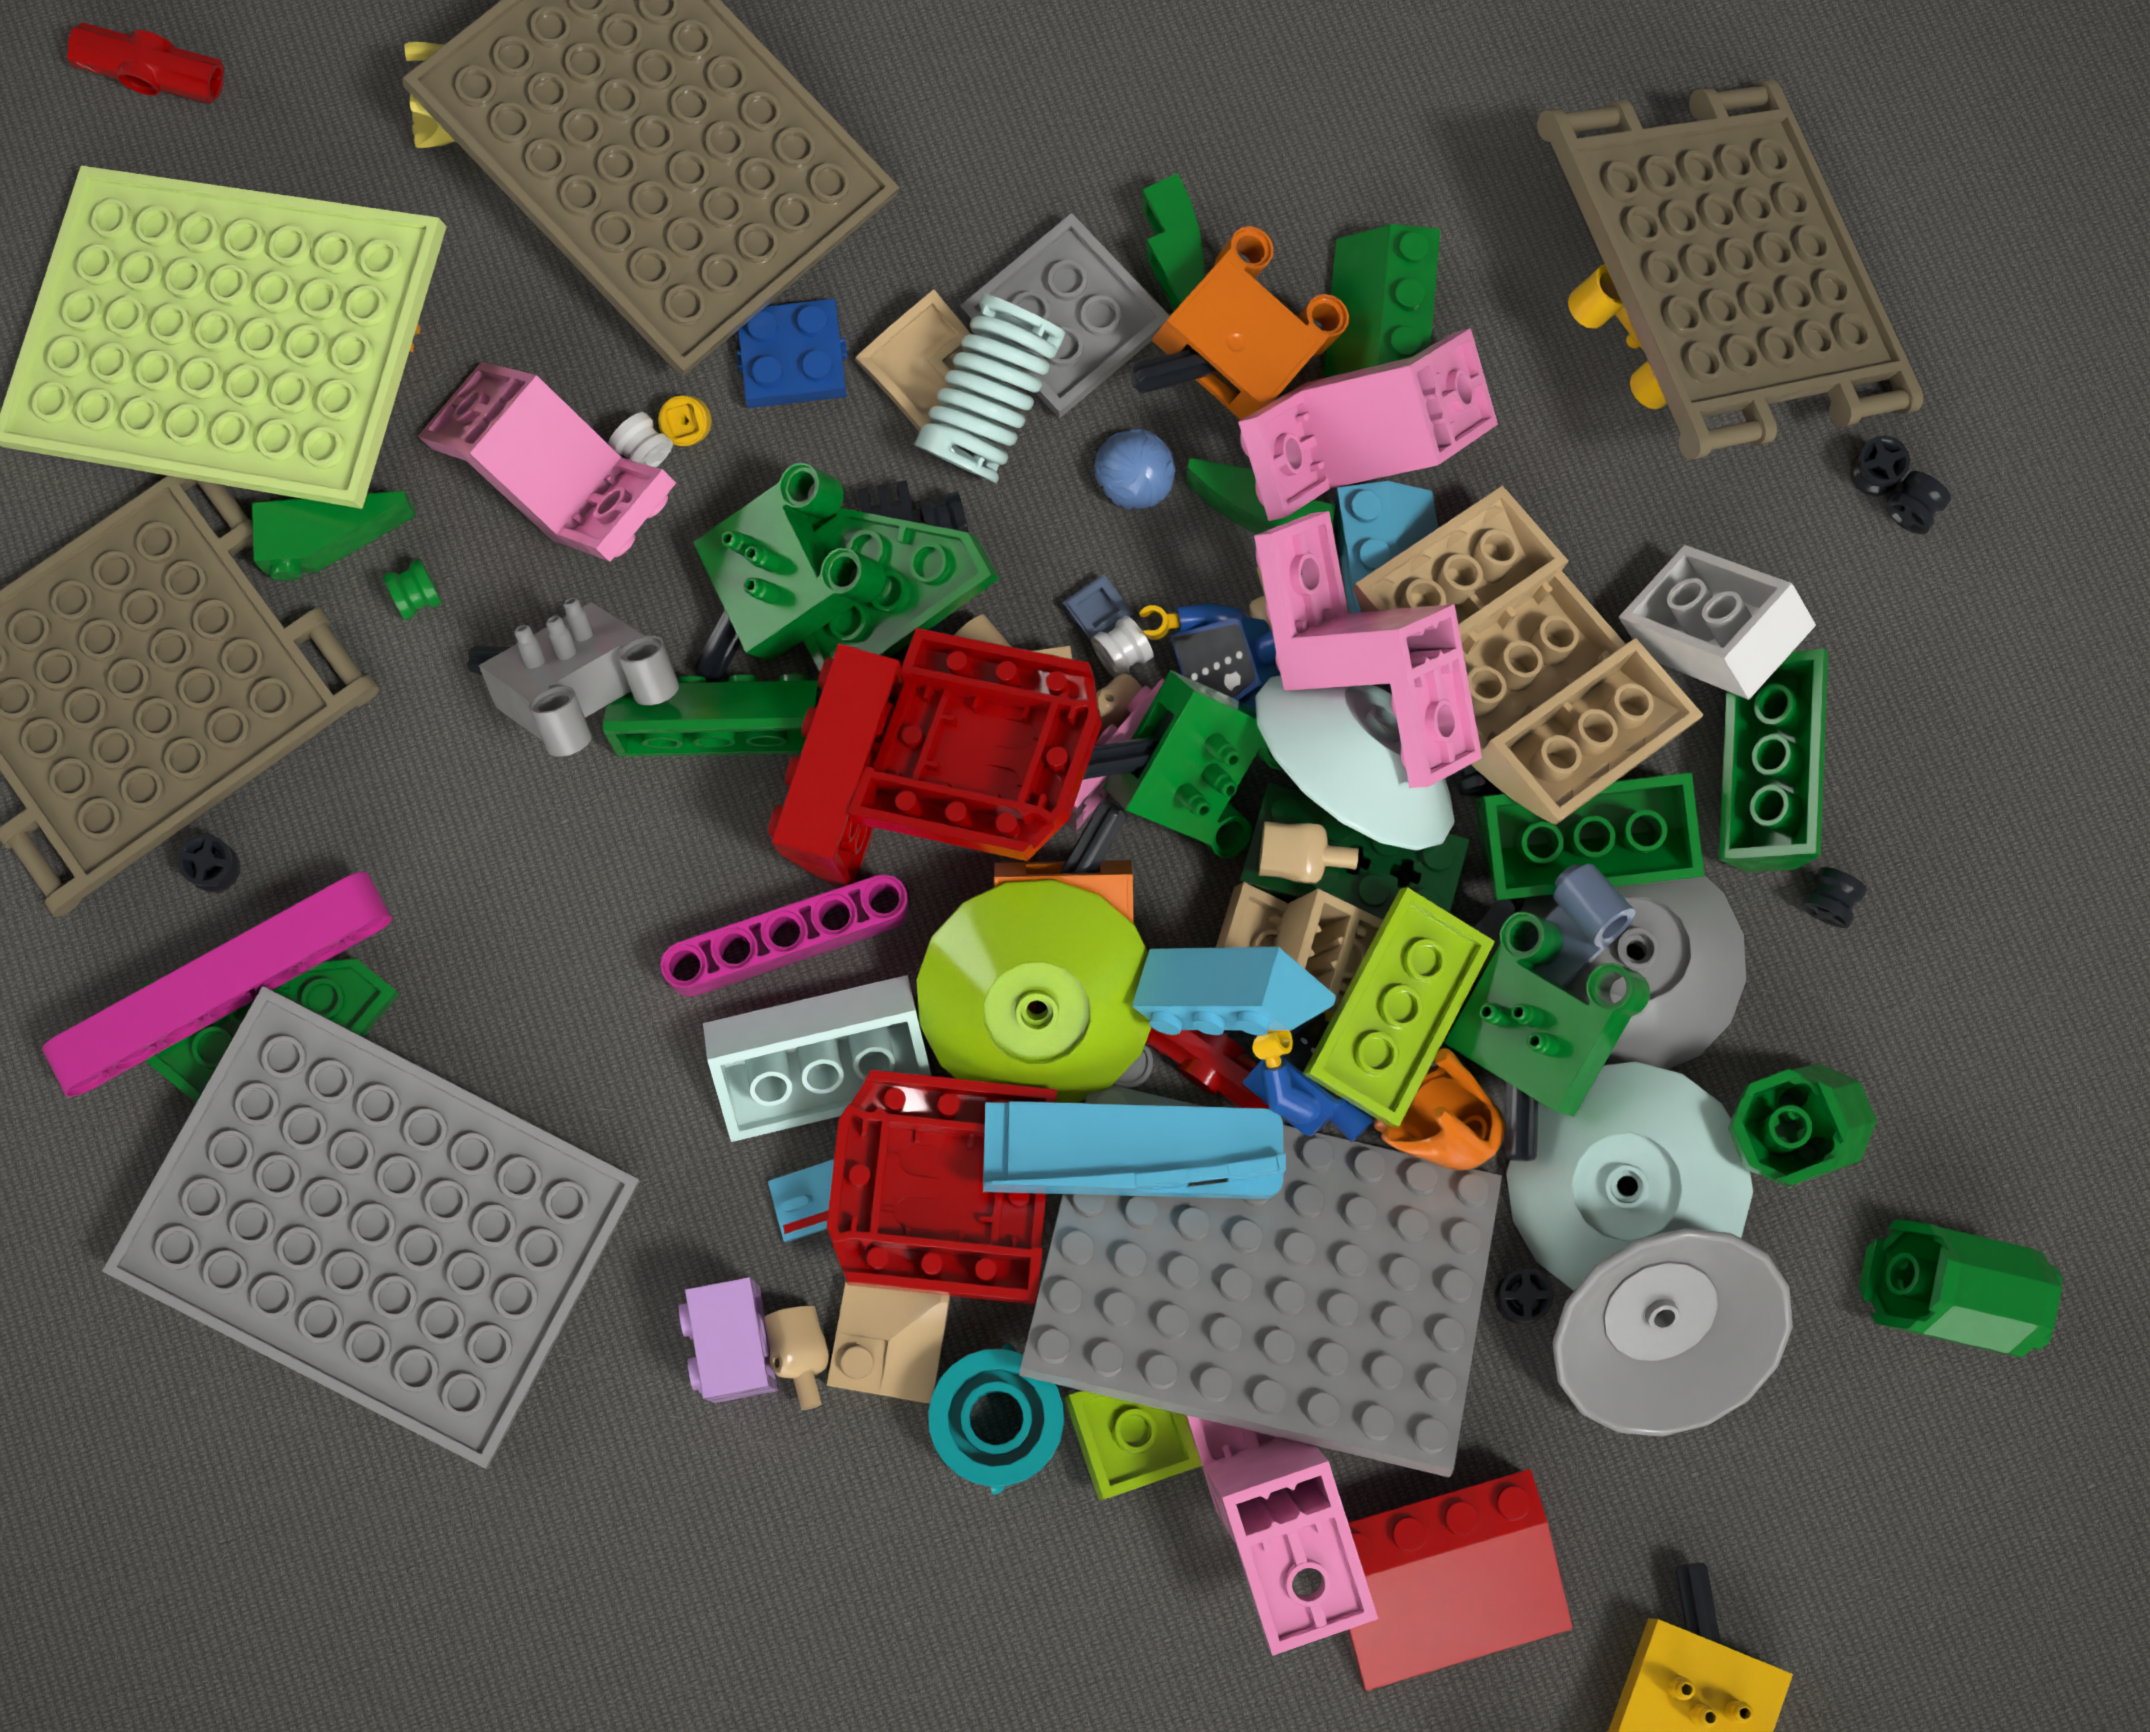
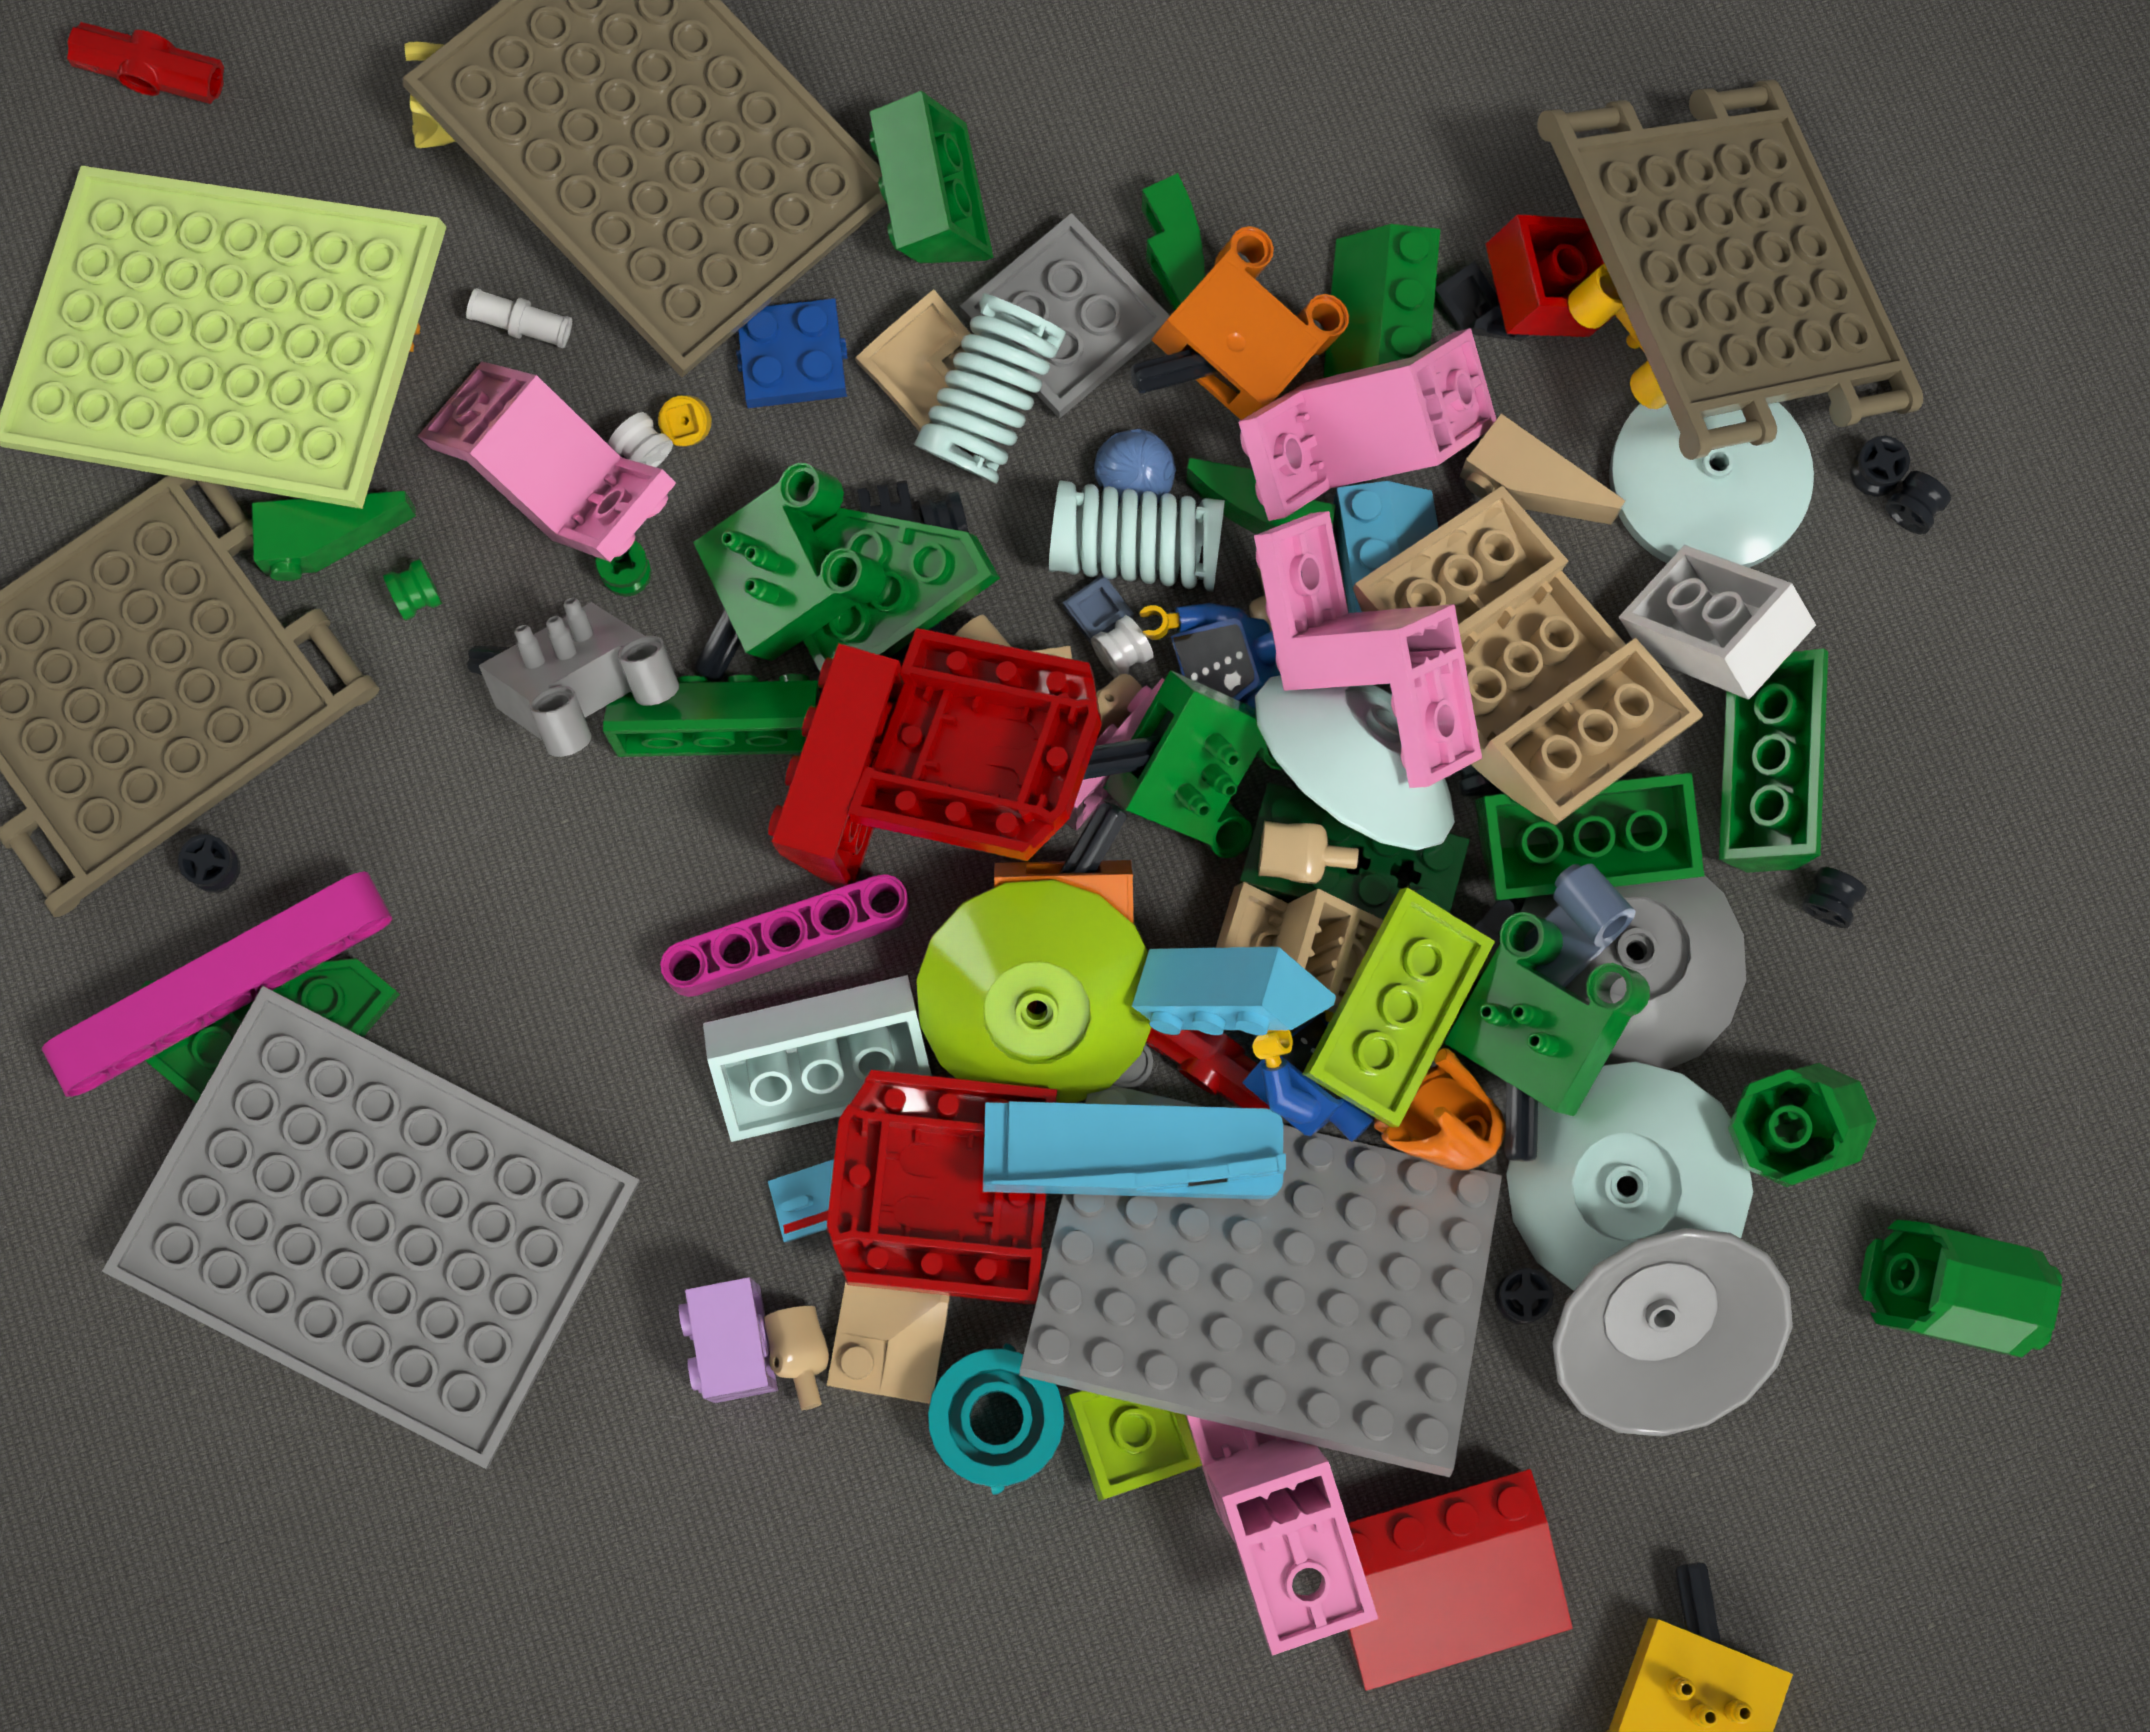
none -> white pin [466,288,572,348]
none -> green wheel [596,540,652,597]
none -> green slope [869,90,994,263]
none -> light aqua piece [1049,480,1225,592]
none -> black slope [1435,261,1529,341]
none -> tan slope [1460,414,1625,525]
none -> red brick [1485,214,1615,337]
none -> light aqua dish [1609,402,1814,568]

